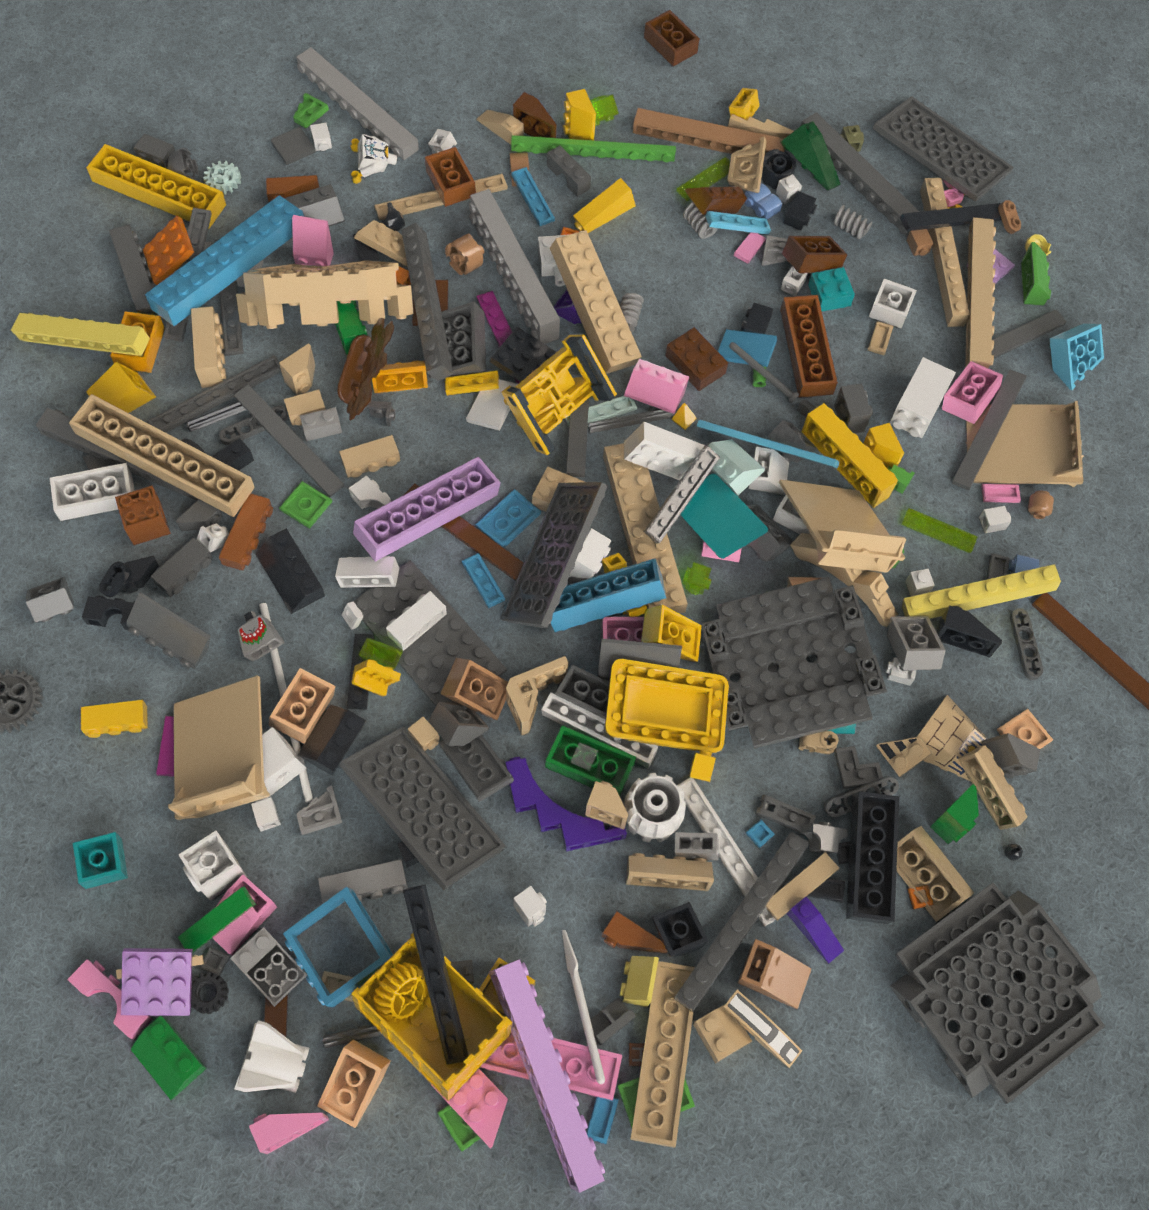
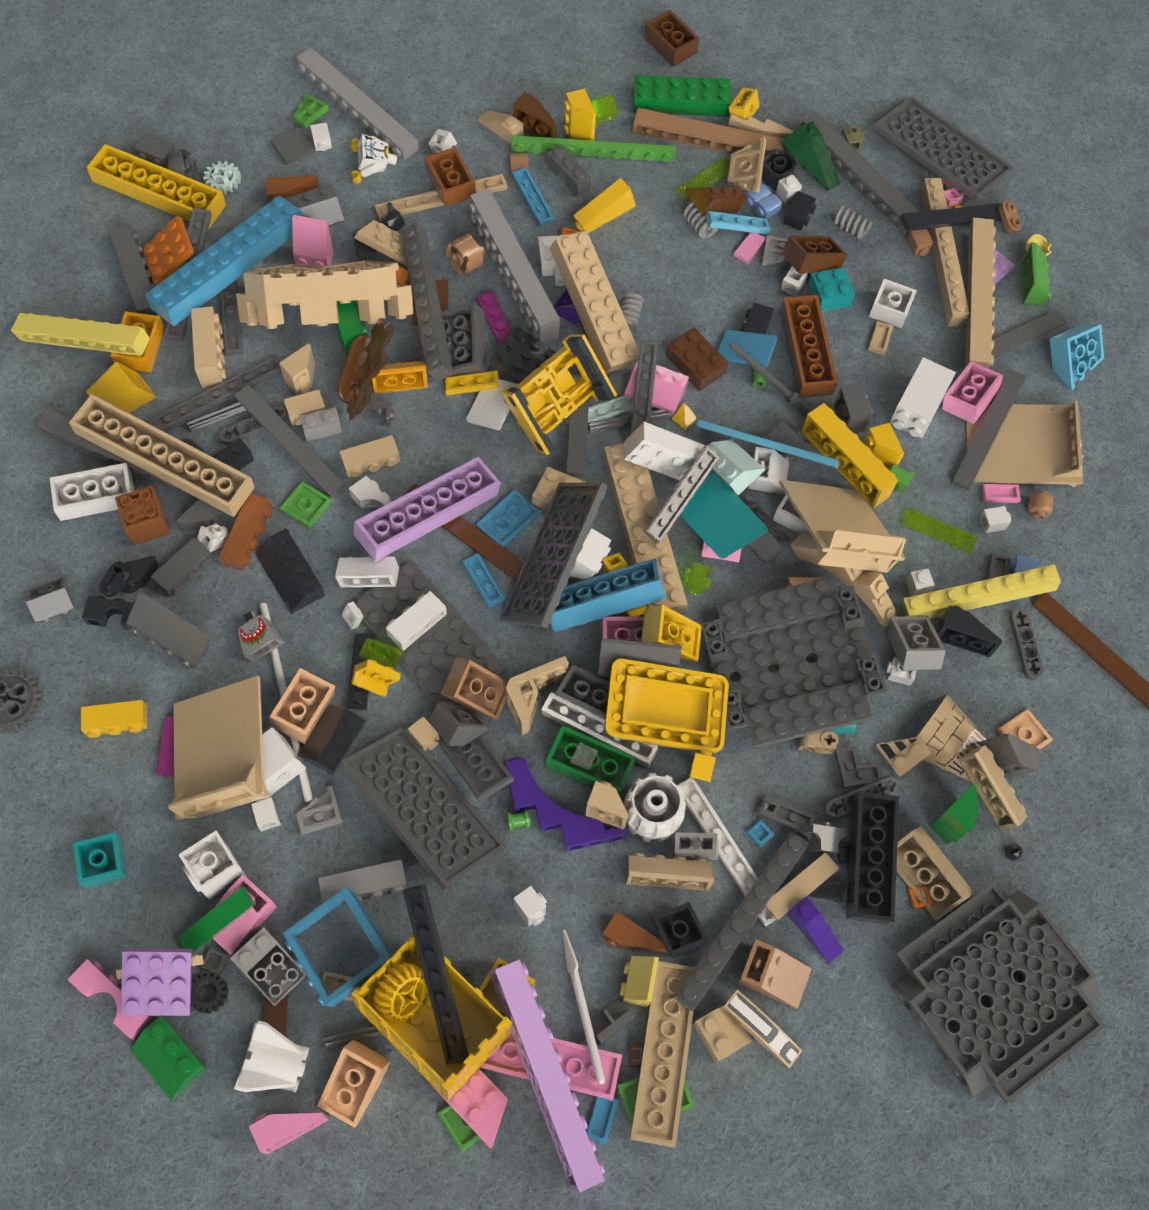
none -> bright green bush [507,810,530,831]
none -> dark grey tile [630,340,659,435]
none -> green brick [633,75,732,117]

